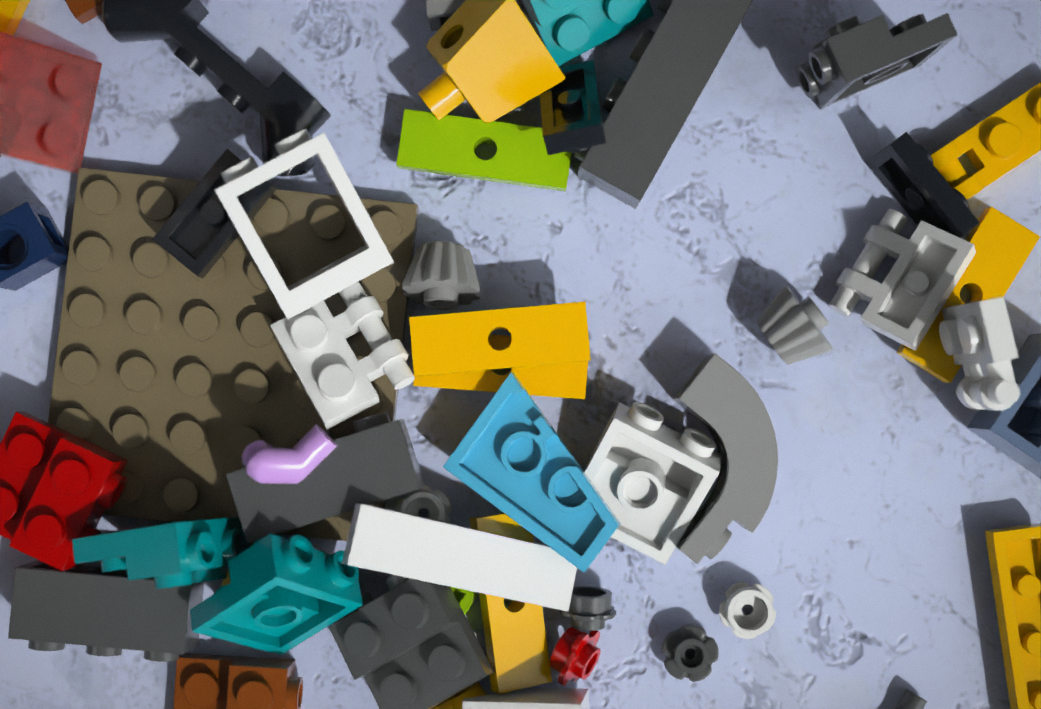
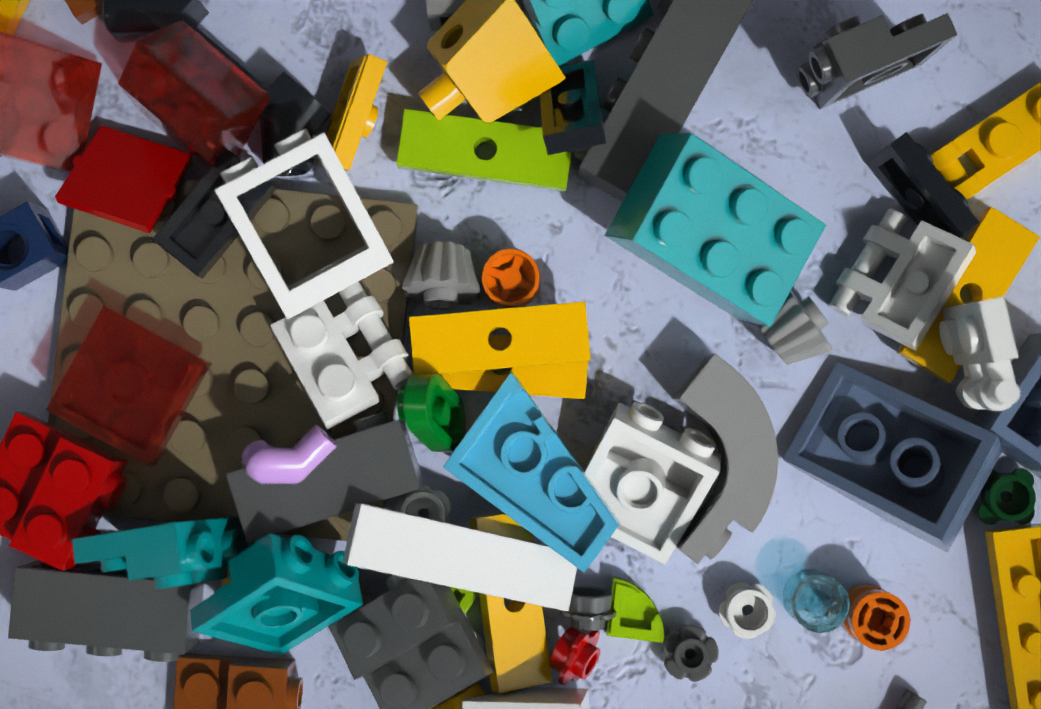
none -> clear red plate [46,306,212,466]
none -> red piece [55,125,193,234]
none -> clear red slope [118,20,271,171]
none -> yellow plate [316,54,387,171]
none -> green plate [397,374,466,452]
none -> orange wheel [482,248,540,309]
none -> teal brick [604,133,826,327]
none -> lime tile [605,576,664,643]
none -> clear light blue wheel [782,569,850,633]
none -> sand blue slope [783,361,1002,552]
none -> orange wheel [838,584,911,651]
none -> dark green plate [976,468,1036,525]

